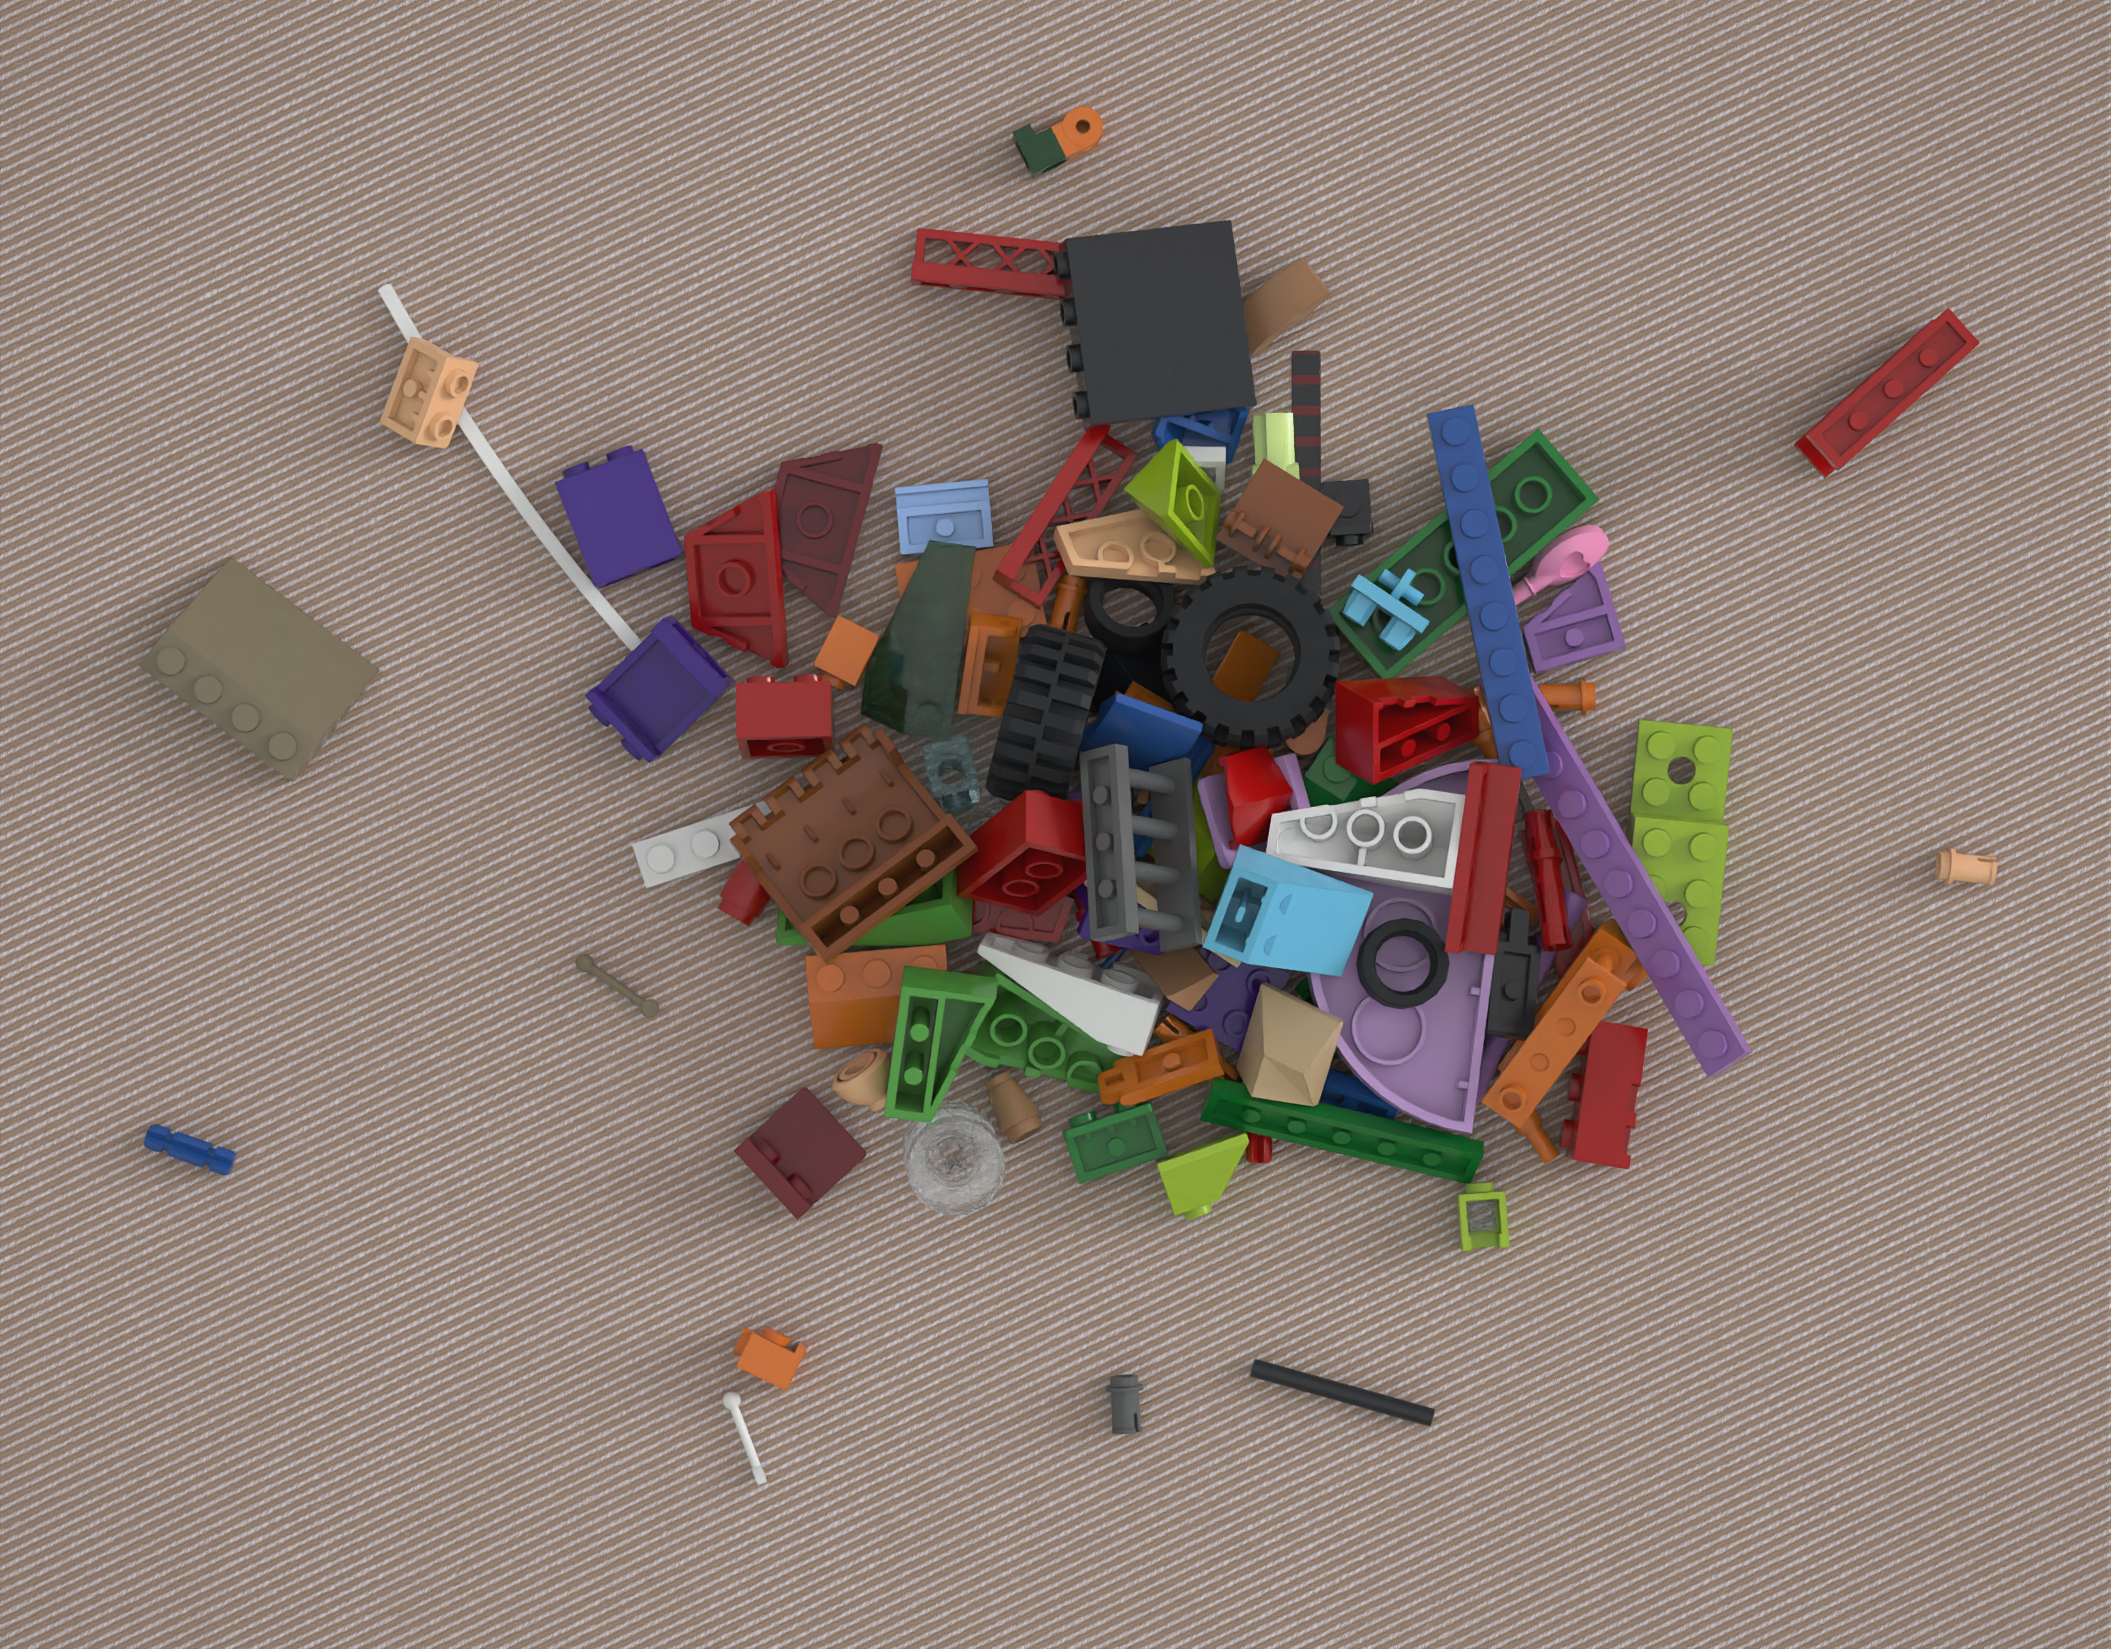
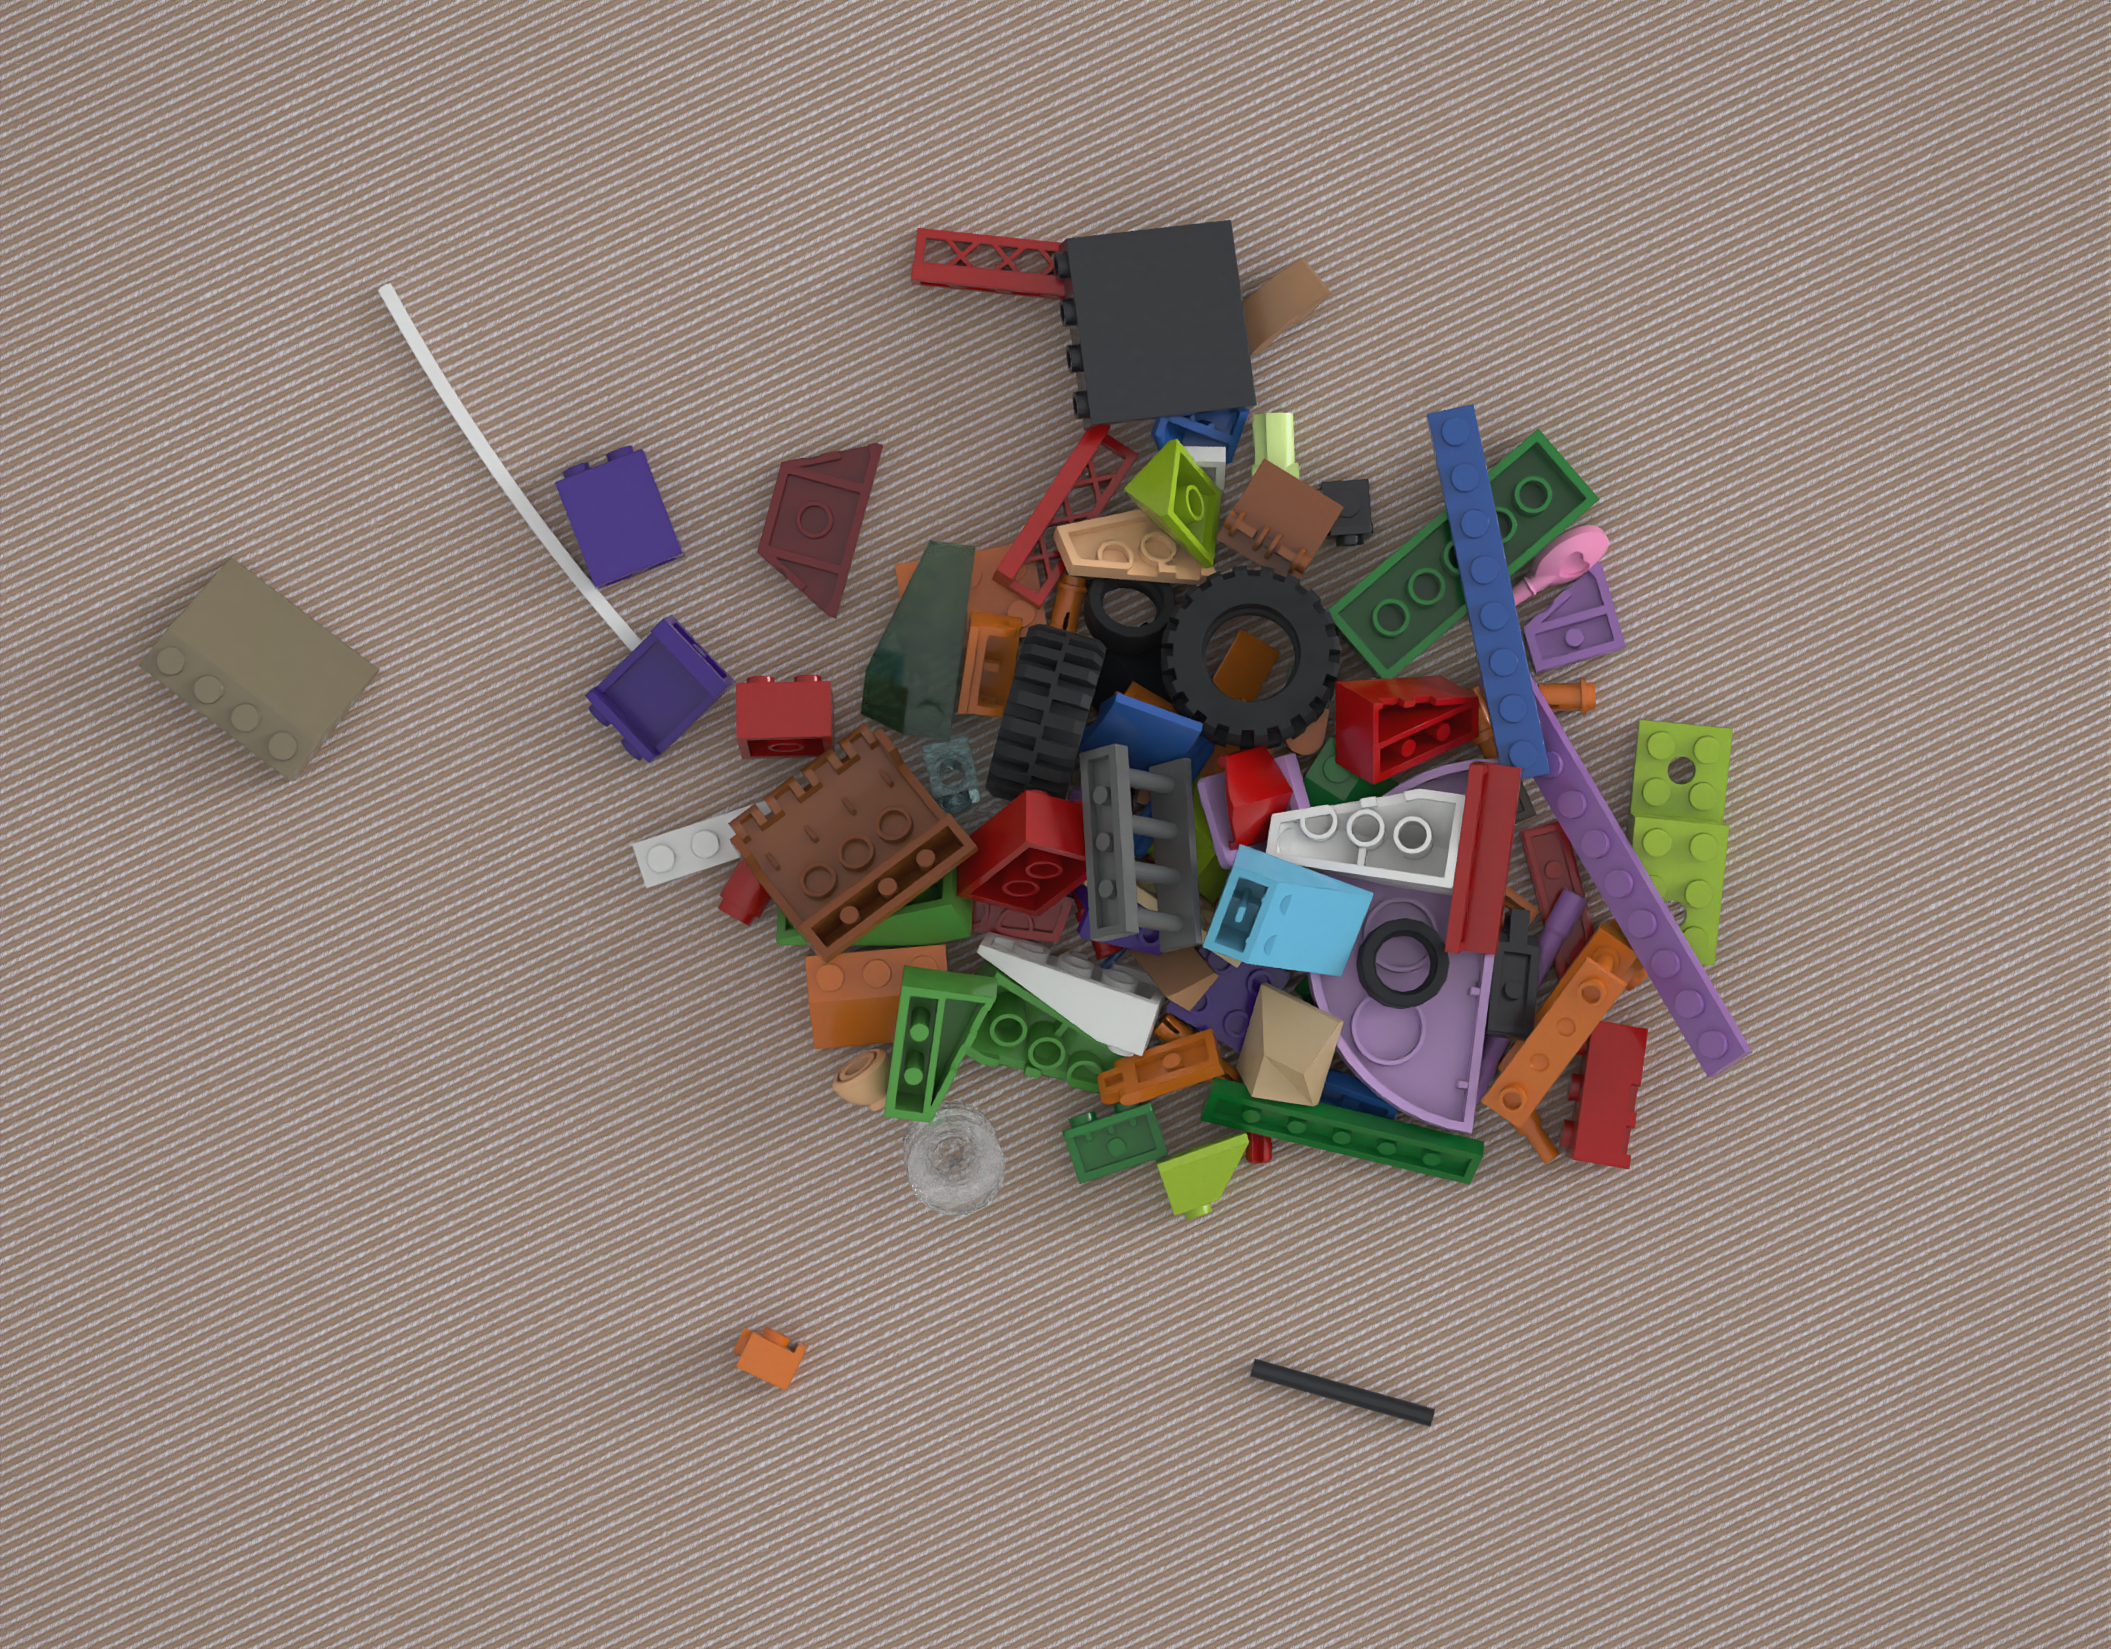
blue axle [144,1124,236,1175] -> none
light nougat bracket [379,337,478,449] -> none
dark tan hinge [576,954,659,1018] -> none
red wing [684,488,789,668] -> none
white hinge [722,1391,767,1485] -> none
dark red bracket [734,1087,867,1220] -> none
orange brick [813,615,881,691] -> none
light blue plate [895,479,994,556] -> none
medium nougat cone [984,1071,1044,1144] -> none
leg [1012,106,1103,179] -> none
dark grey pin [1106,1374,1143,1434] -> none
black sticker [1292,351,1321,594] -> none
medium azure hips [1342,568,1430,652] -> none
lime window [1456,1181,1510,1251] -> none
red pin [1523,809,1573,952] -> none
red fence [1794,308,1980,479] -> none
light nougat pin [1935,848,1997,886] -> none

